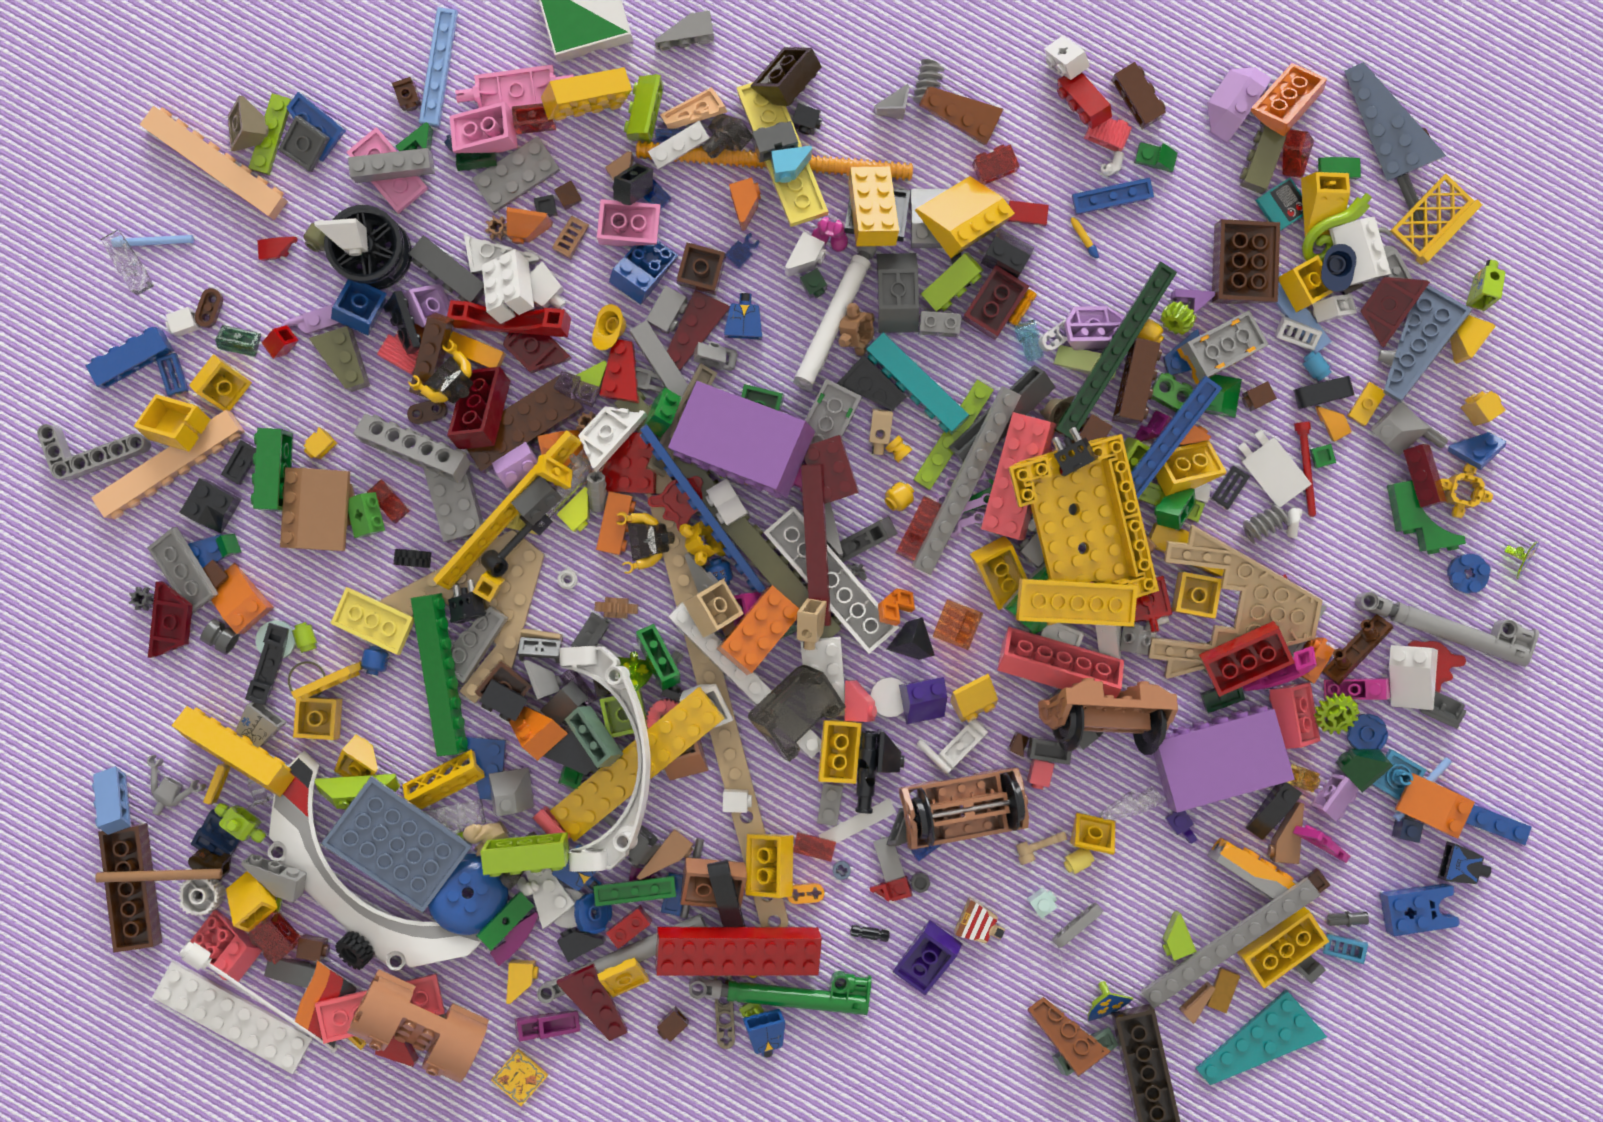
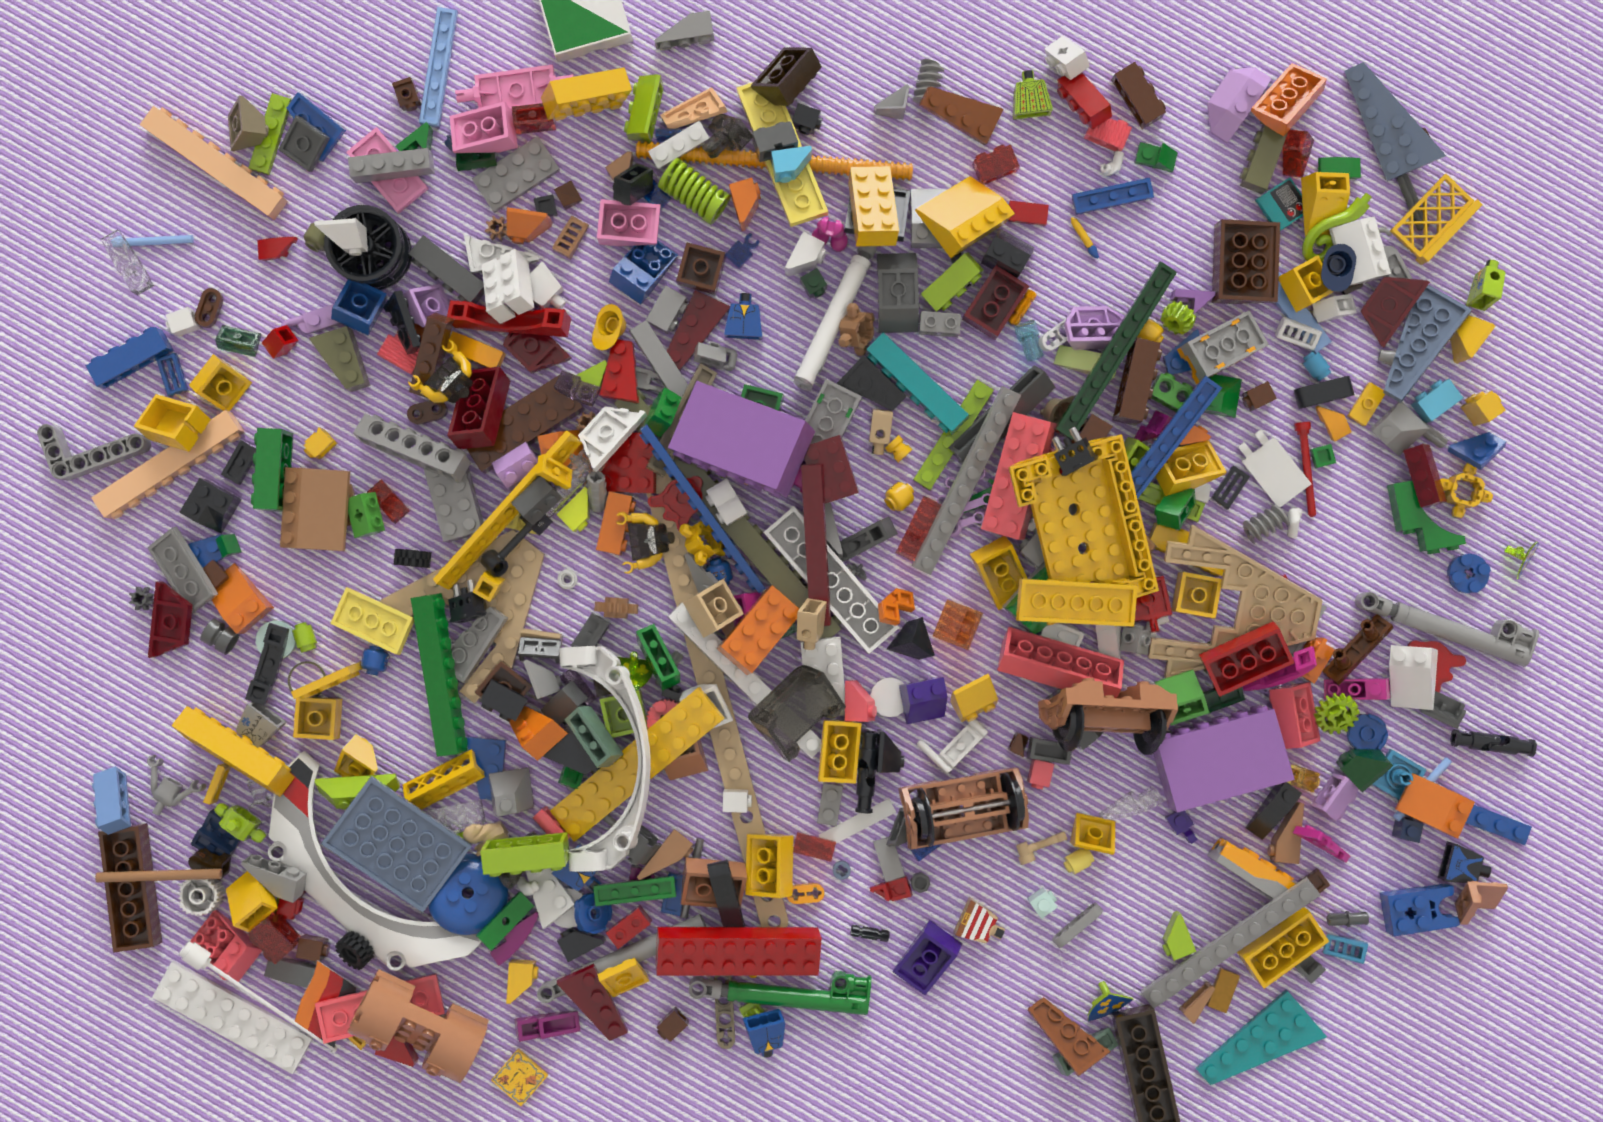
none -> red window [276,890,306,920]
none -> lime piece [658,158,731,225]
none -> lime torso [1013,70,1053,120]
none -> bright green slope [1155,669,1209,726]
none -> medium azure brick [1411,379,1464,423]
none -> black piece [1450,729,1537,757]
none -> nougat bracket [1454,881,1508,925]

